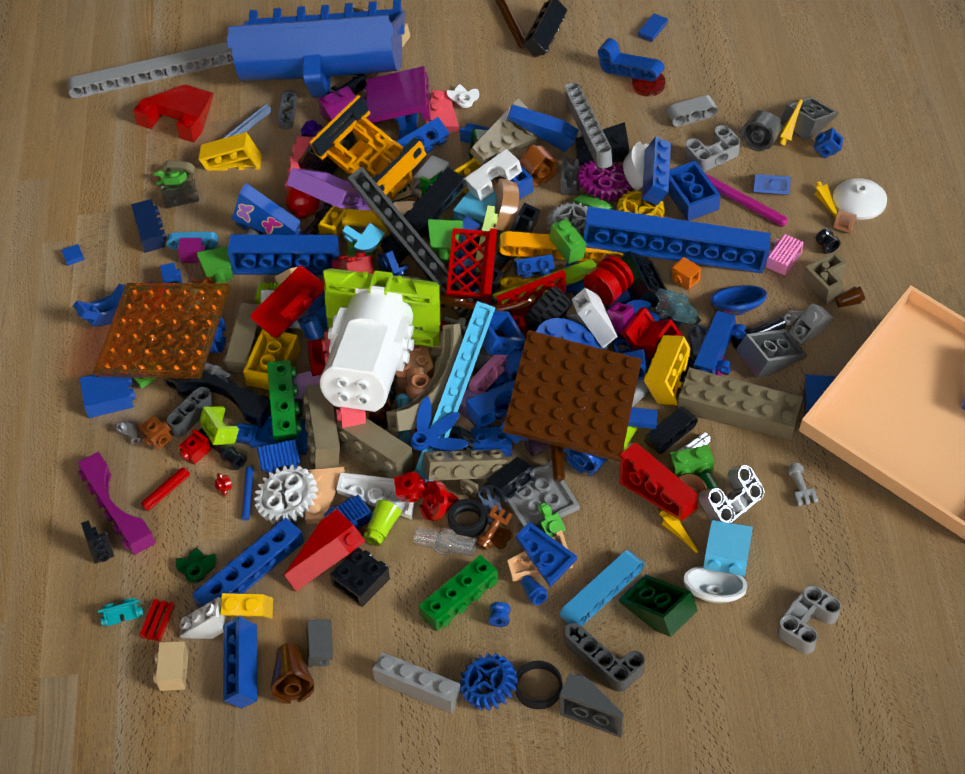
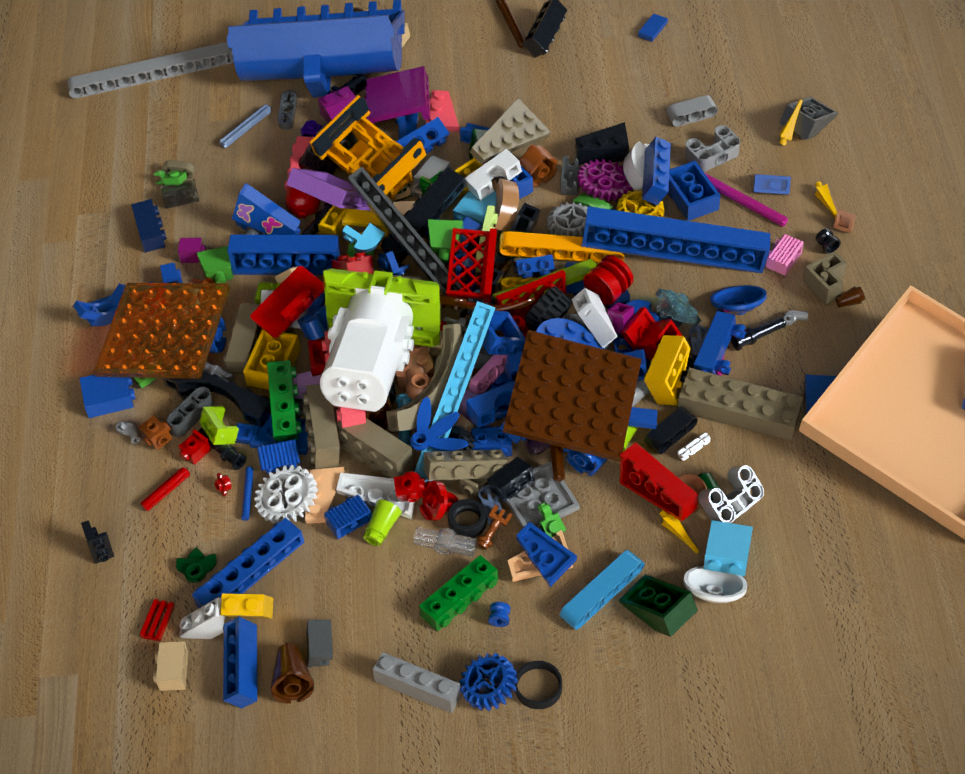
blue tile [61,244,84,266] -> none
magenta arch [77,451,156,555] -> none
teal hinge [98,598,144,627] -> none
red wedge [133,84,214,143] -> none
dark azure beam [166,232,219,250] -> none
yellow wedge [199,132,262,171] -> none
red wedge [283,509,365,591] -> none
black brick [330,547,390,607] -> none
white plate [447,84,479,108] -> none
reddish brown piece [491,529,511,549] -> none
blue wedge [507,104,579,152] -> none
blue cone [521,575,548,605] -> none
bright green brick [550,219,587,264] -> none
dark grey slope [559,673,624,738] -> none
light grey beam [564,83,612,168] -> none
dark grey beam [564,623,645,692] -> none
blue beam [598,38,665,81] -> none
black slope [621,251,671,308] -> none
clear red tile [632,74,665,97] -> none
bright green brick [669,445,714,477] -> none
orange brick [671,257,701,290] -> none
dark grey slope [736,329,807,377] -> none
dark grey brick [741,110,781,152] -> none
light grey beam [778,585,841,654] -> none
light grey hinge [788,463,818,507] -> none
light grey slope [789,303,834,345] -> none
blue brick [814,127,843,158] -> none
white dish [833,178,887,220] -> none

